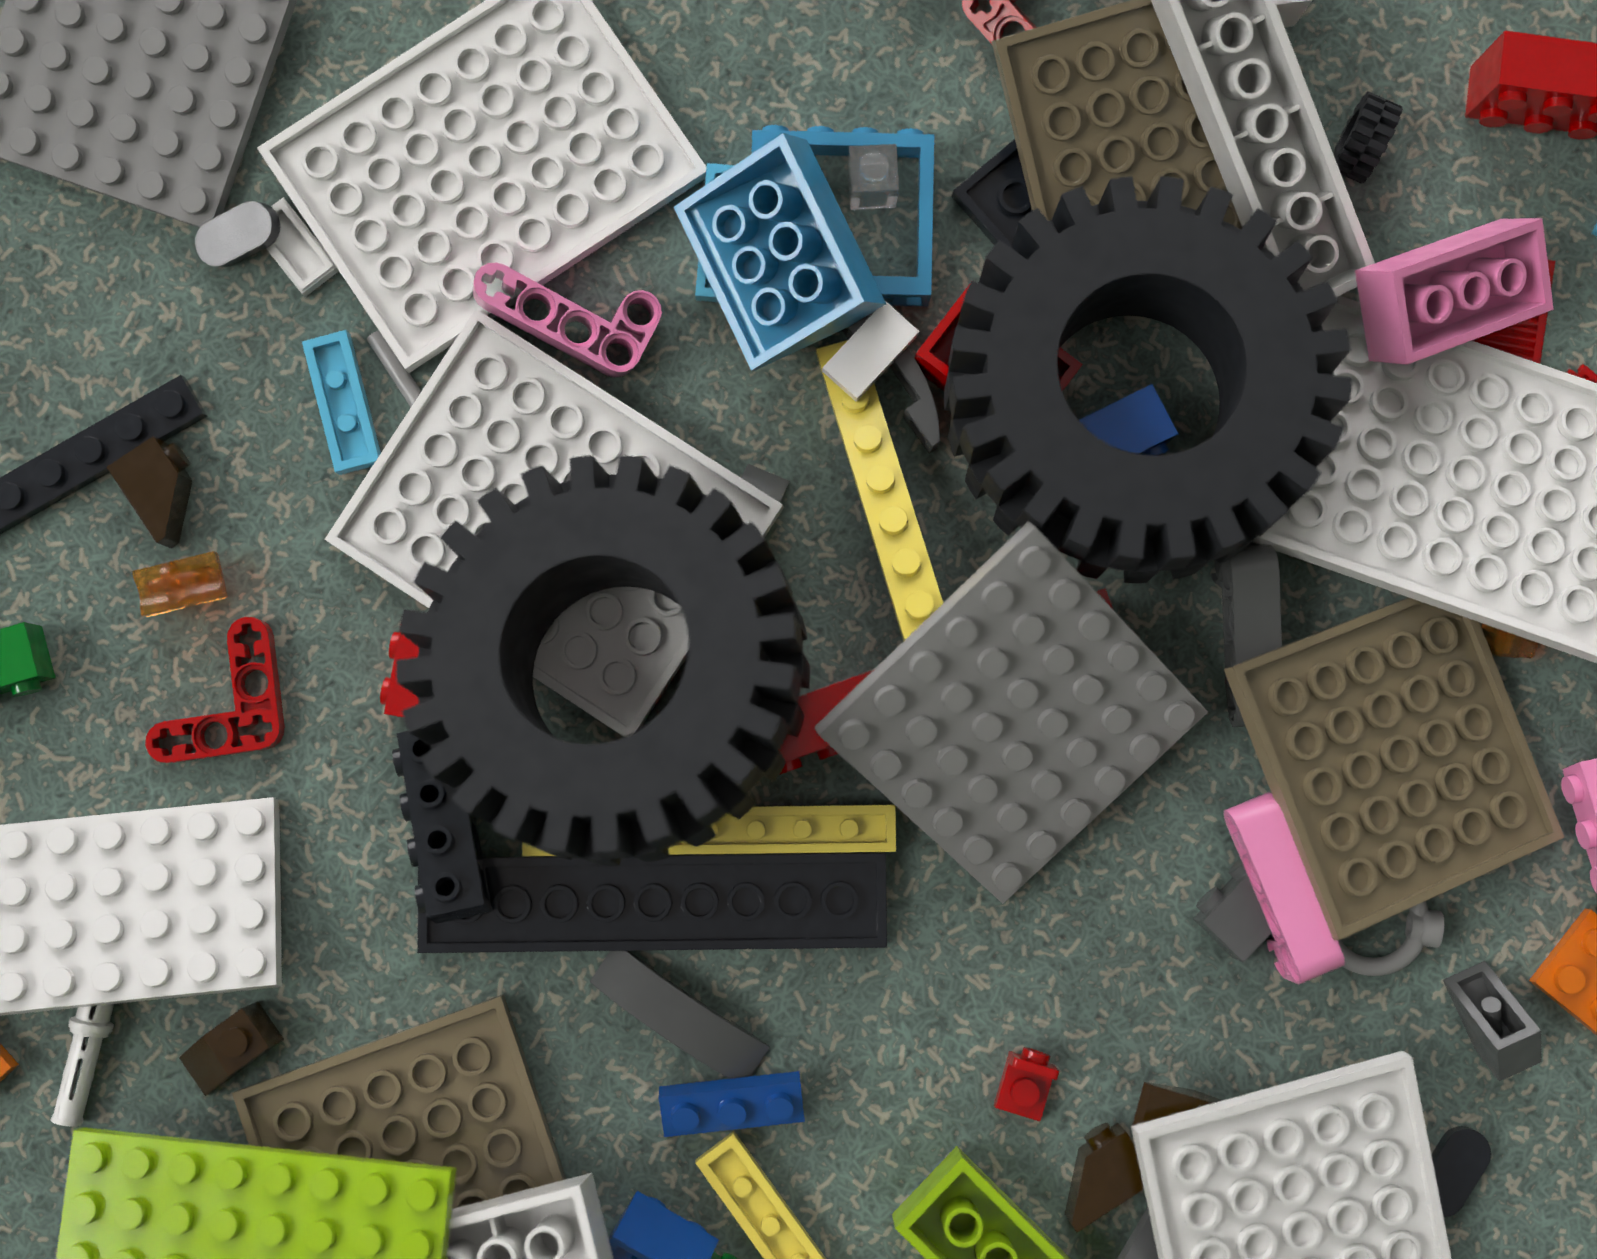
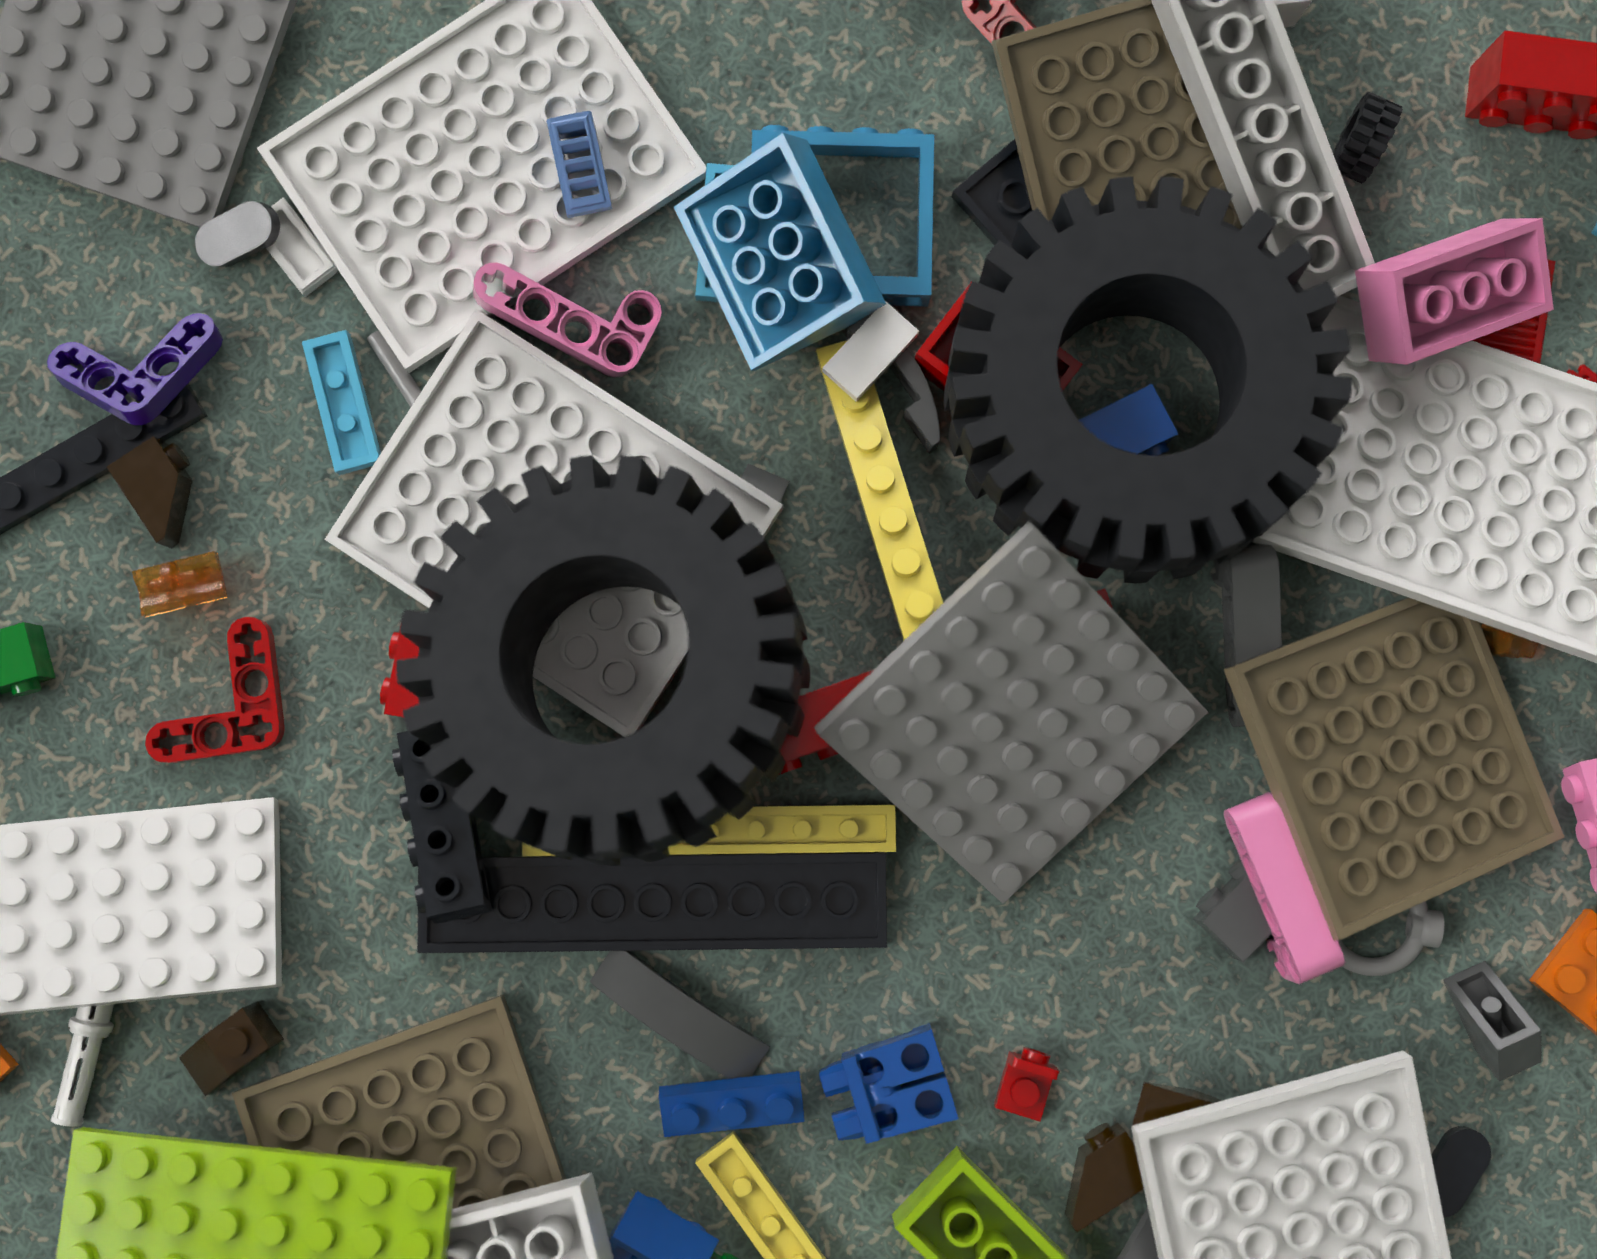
clear brick [847,144,899,210] -> none
none -> dark purple beam [47,313,223,425]
none -> medium blue slope [546,111,612,218]
none -> blue hips [819,1023,959,1144]

